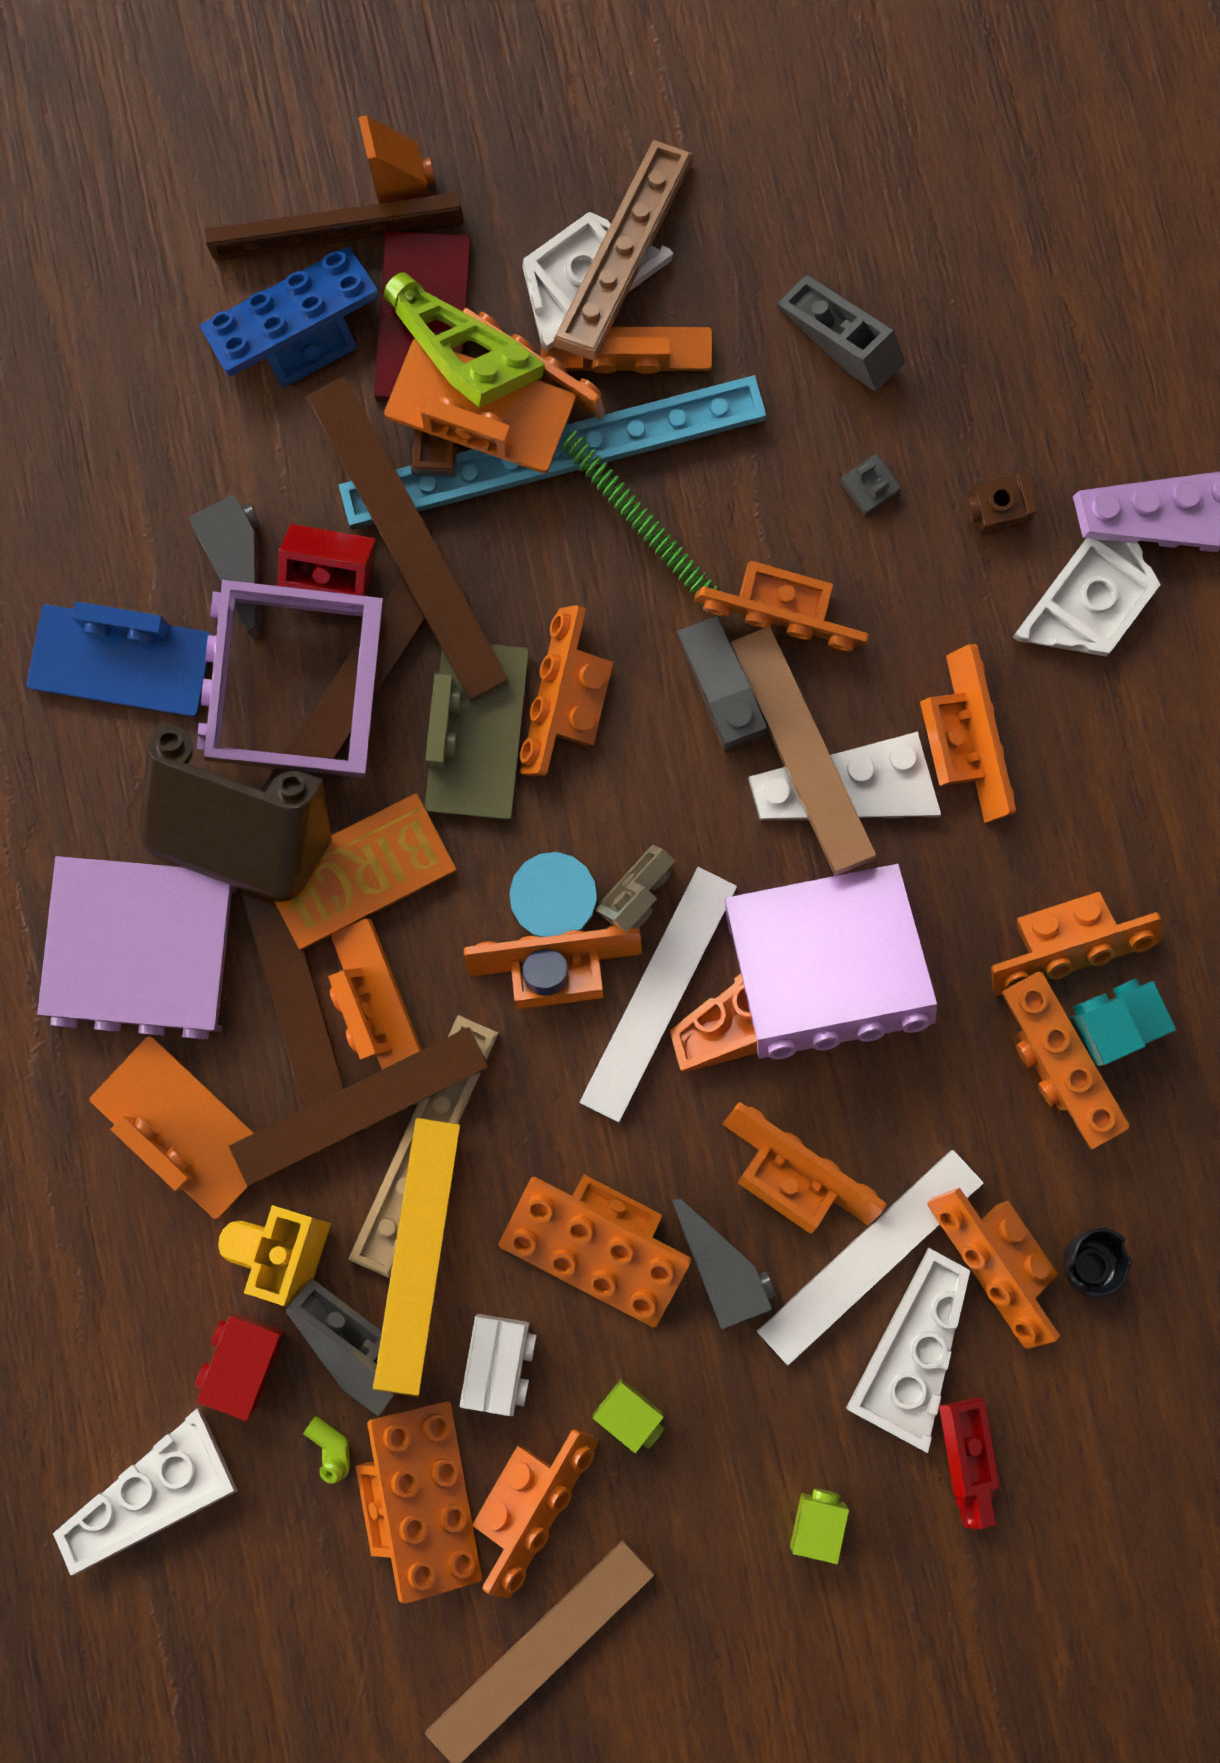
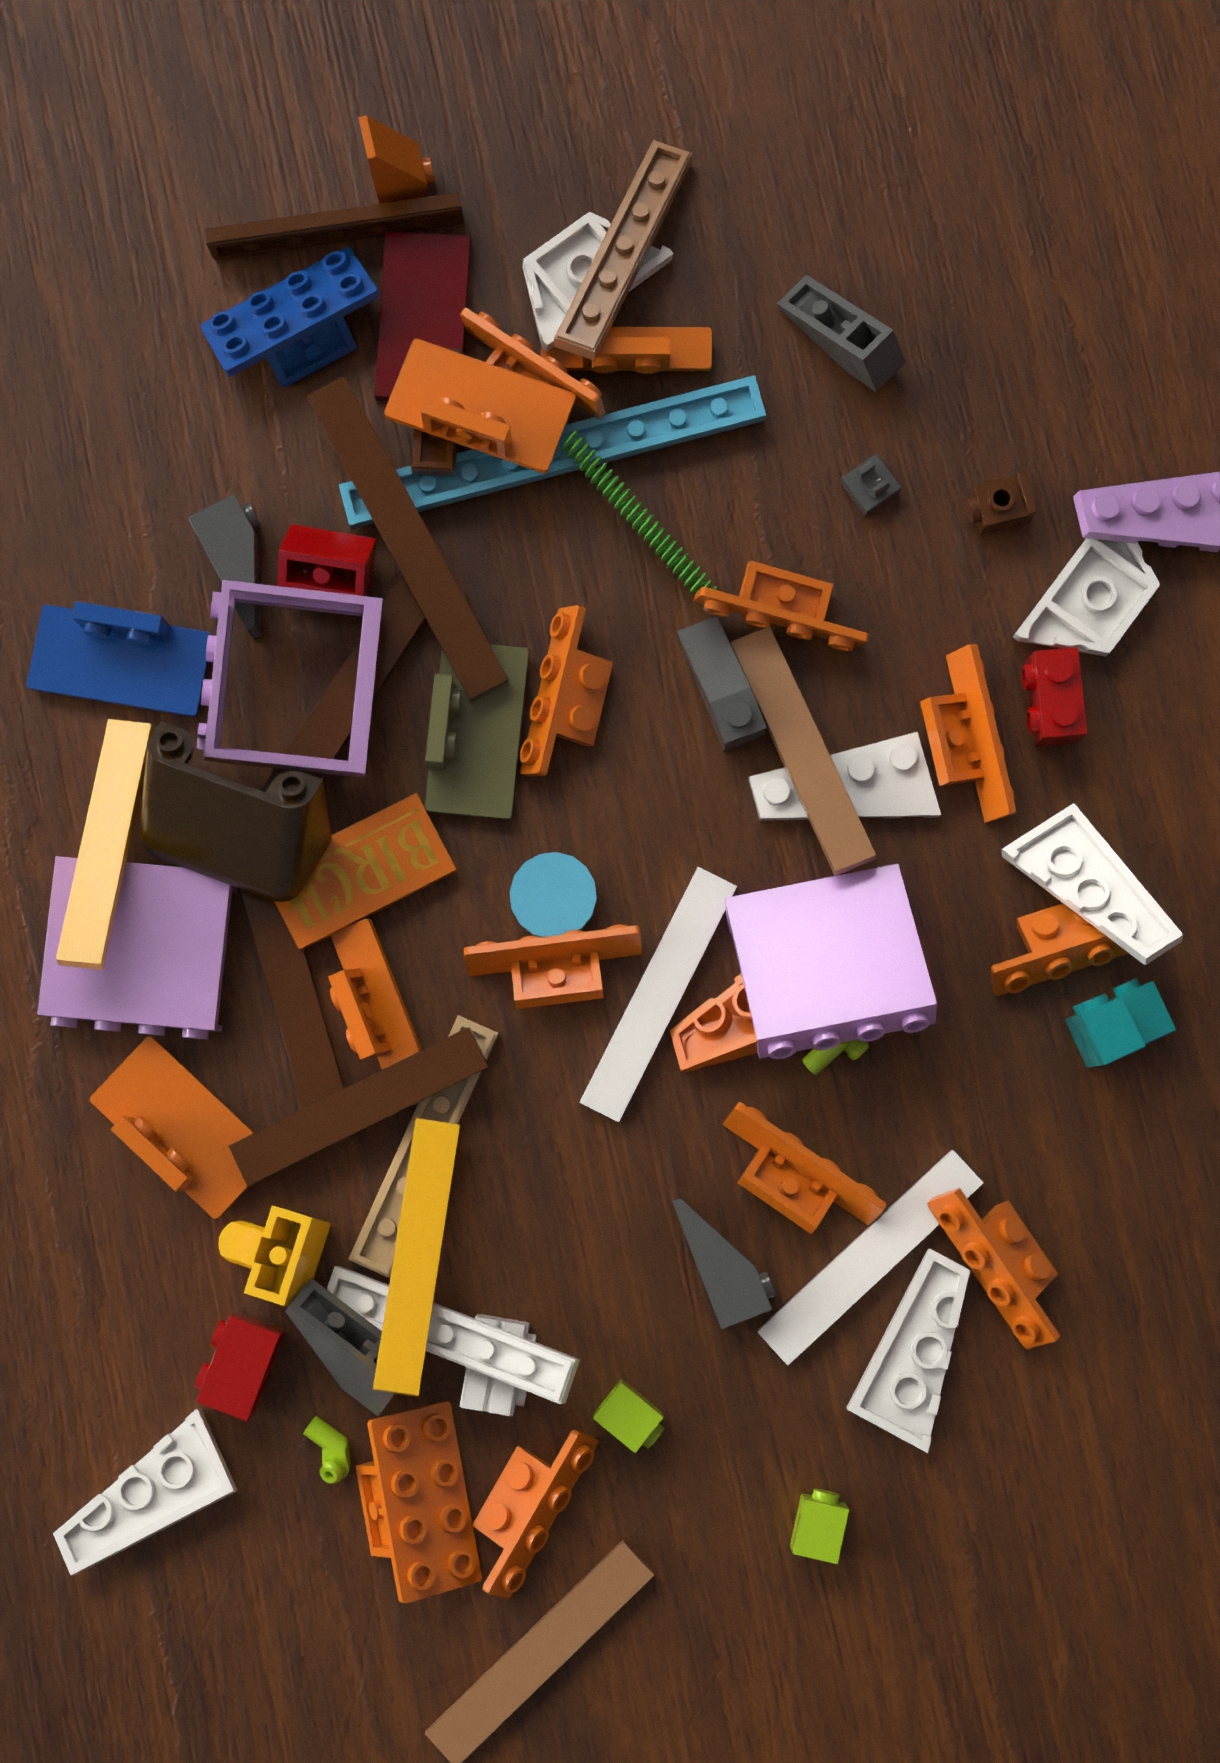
lime plate [384,272,545,408] -> none
orange bracket [498,1174,691,1327] -> none
tile [523,949,568,996] -> none
dark tan plate [594,845,675,932] -> none
red hinge [939,1397,1000,1529] -> none
orange bracket [1001,972,1129,1150] -> none
black hair [1063,1227,1133,1298] -> none
none -> yellow tile [56,719,153,970]
none -> white tile [327,1266,580,1404]
none -> lime arm [802,1039,869,1075]
none -> white wing [1002,803,1183,965]
none -> red brick [1021,647,1088,746]

